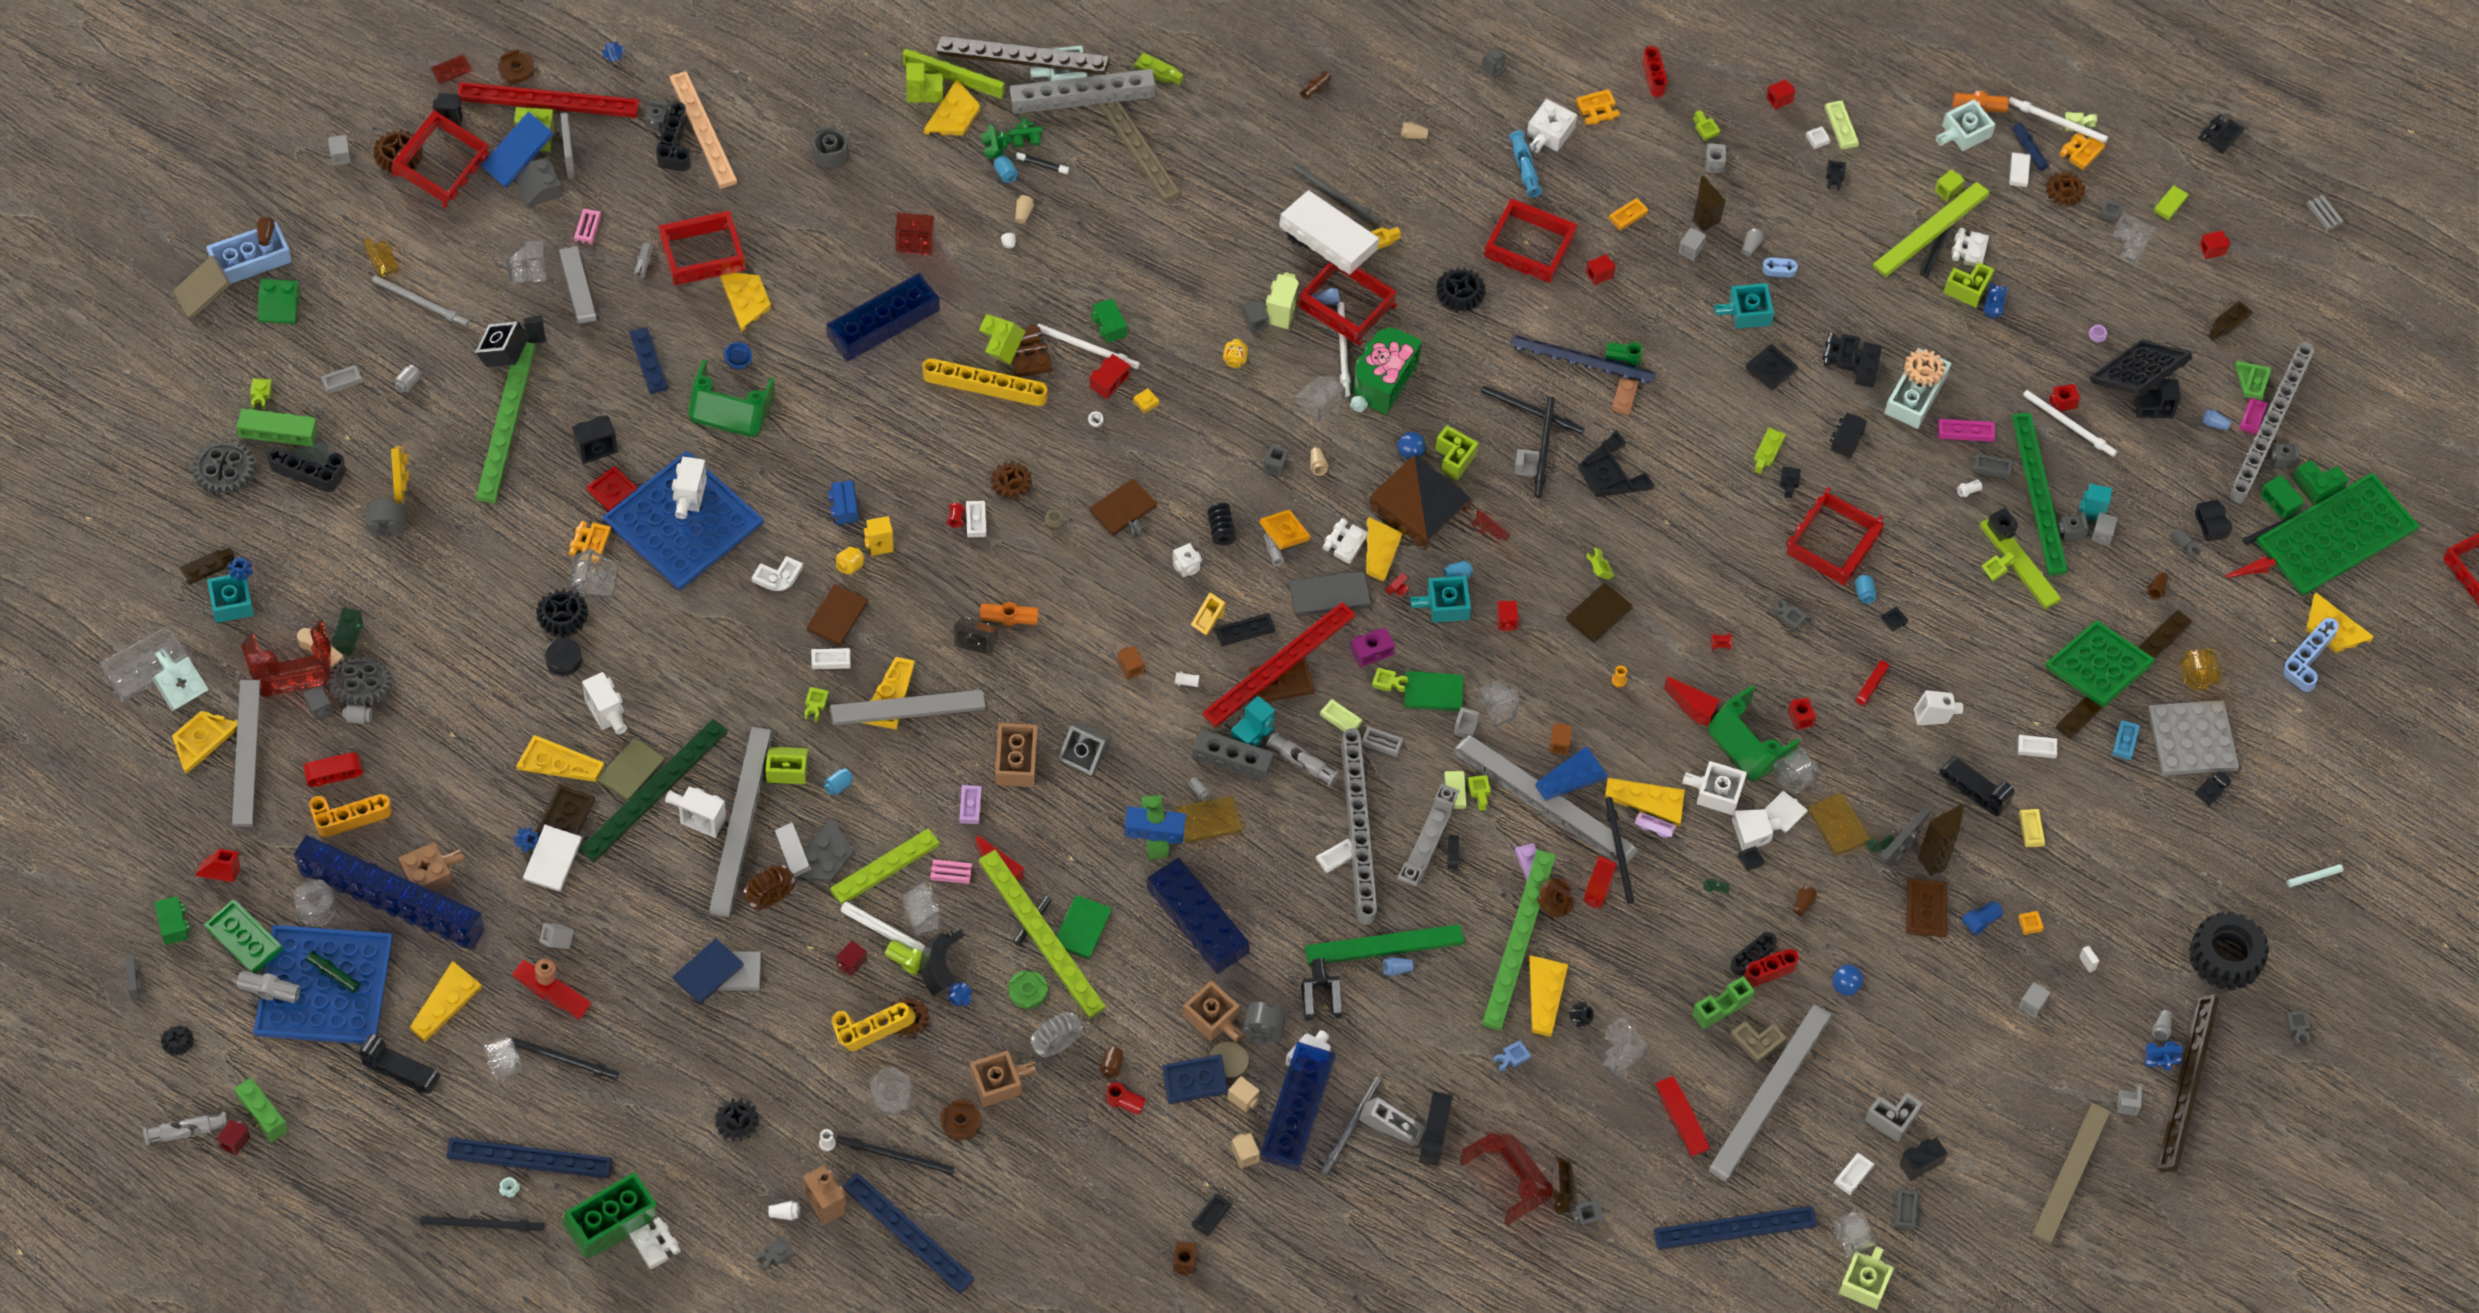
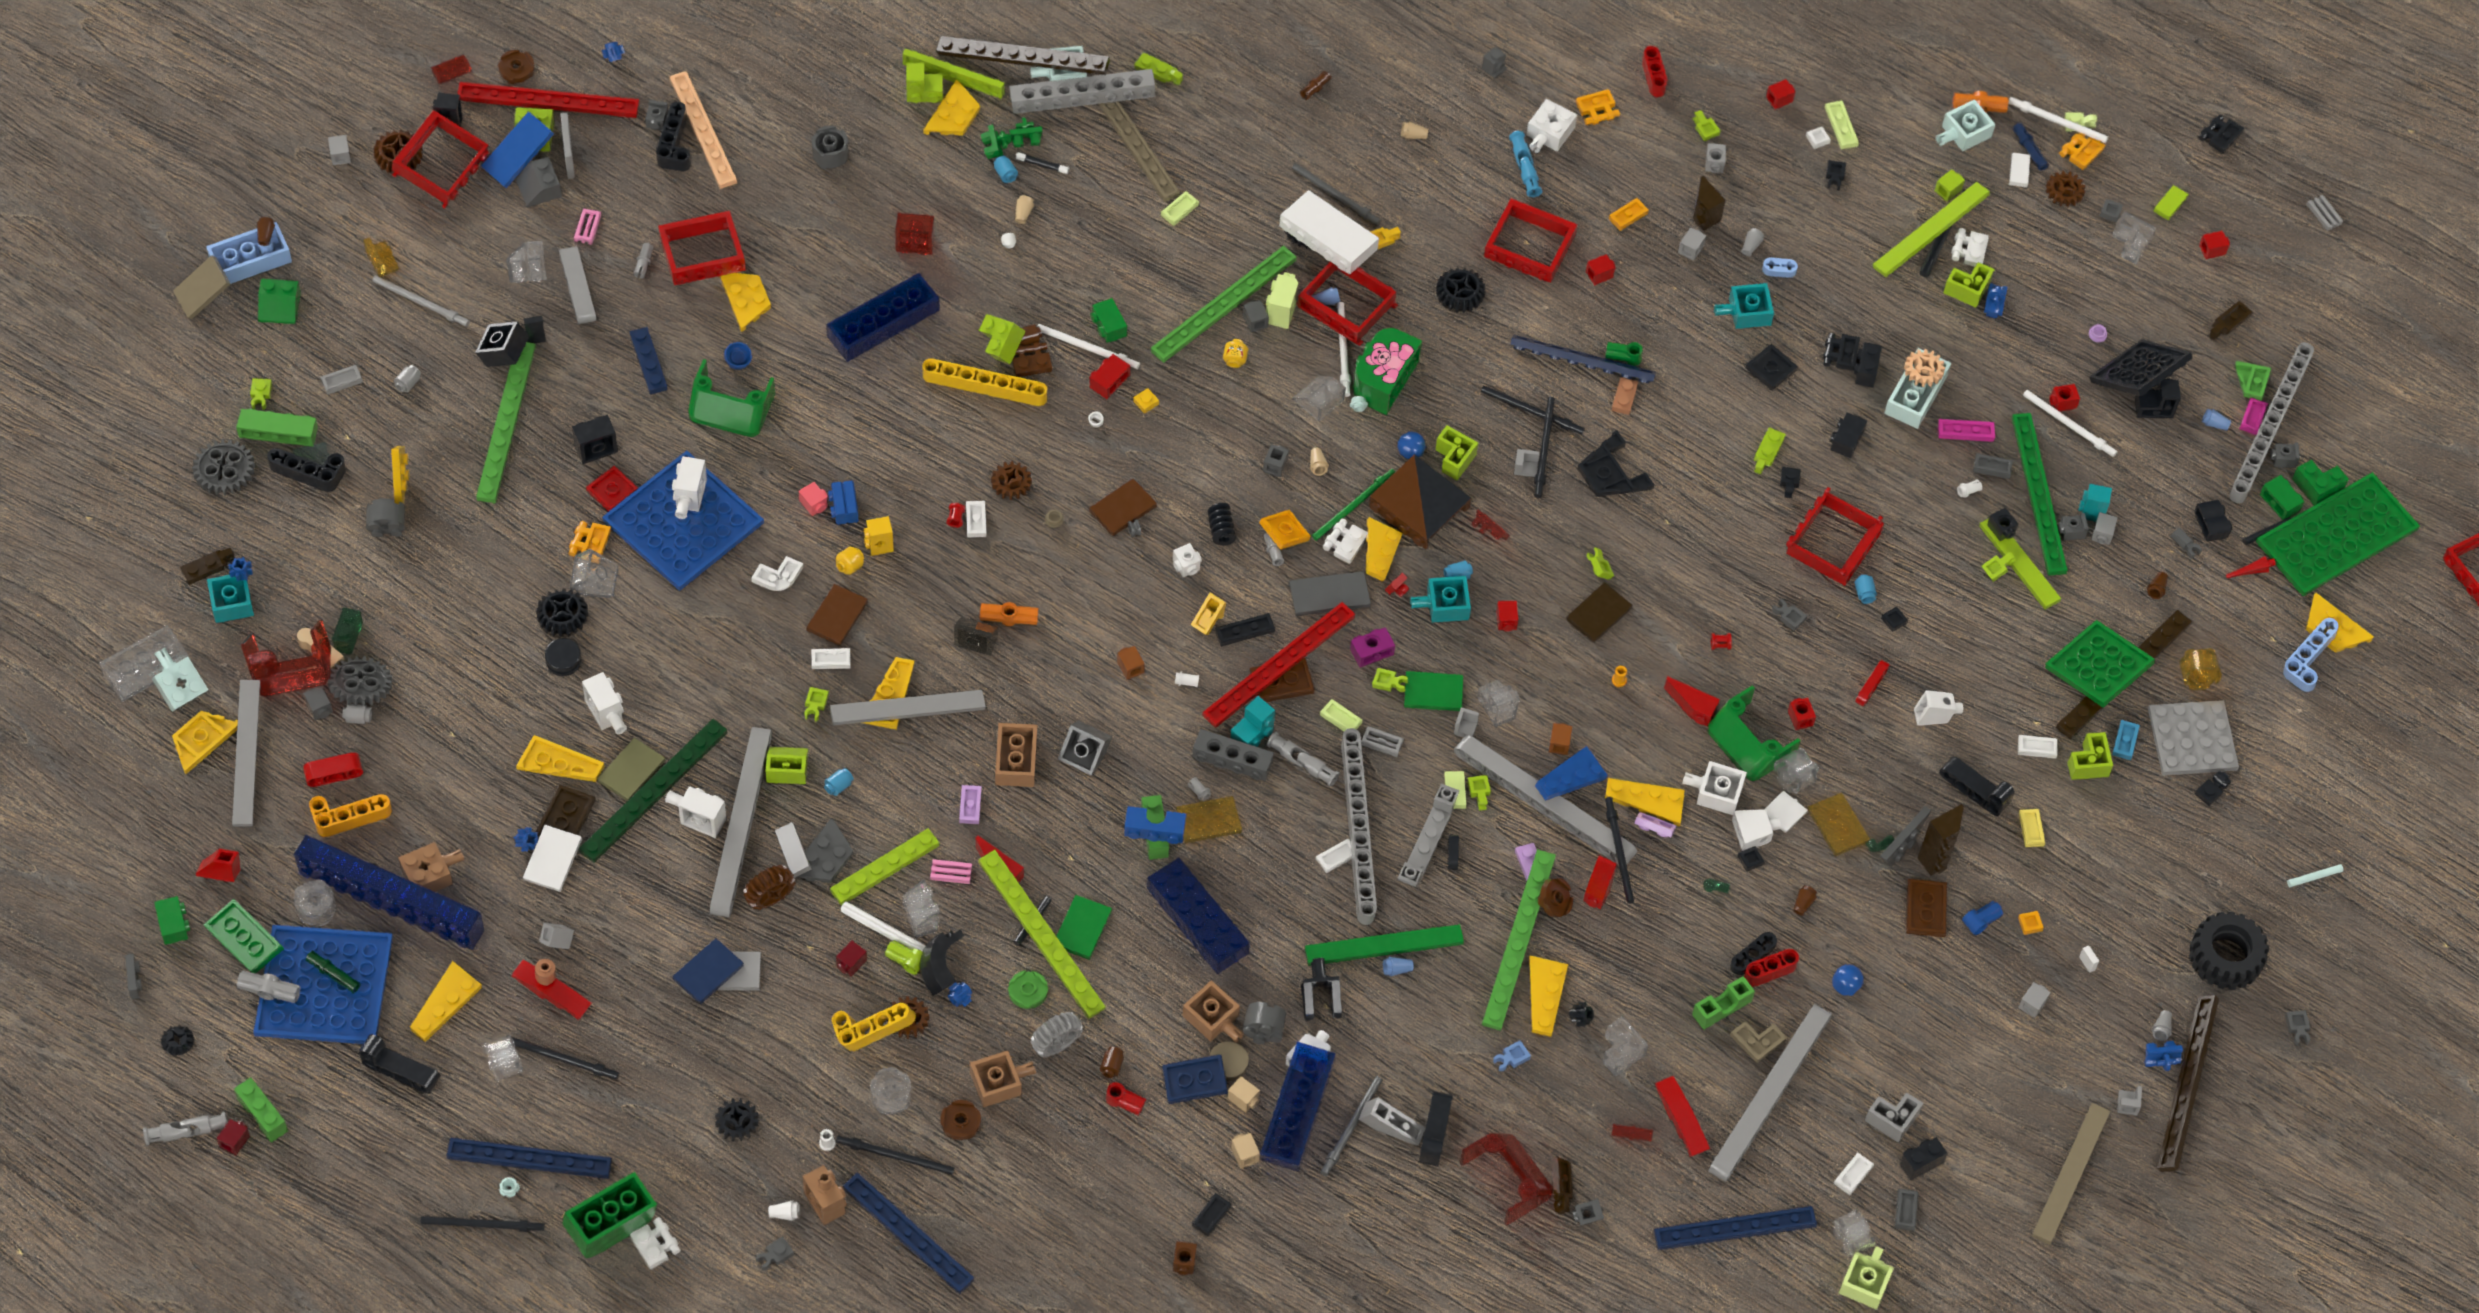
none -> coral brick [799,482,828,516]
none -> bright green plate [1151,246,1296,363]
none -> yellowish green tile [1161,191,1199,226]
none -> green bar [1312,468,1396,541]
none -> clear red pin [1611,1123,1653,1142]
none -> lime brick [2067,732,2113,780]

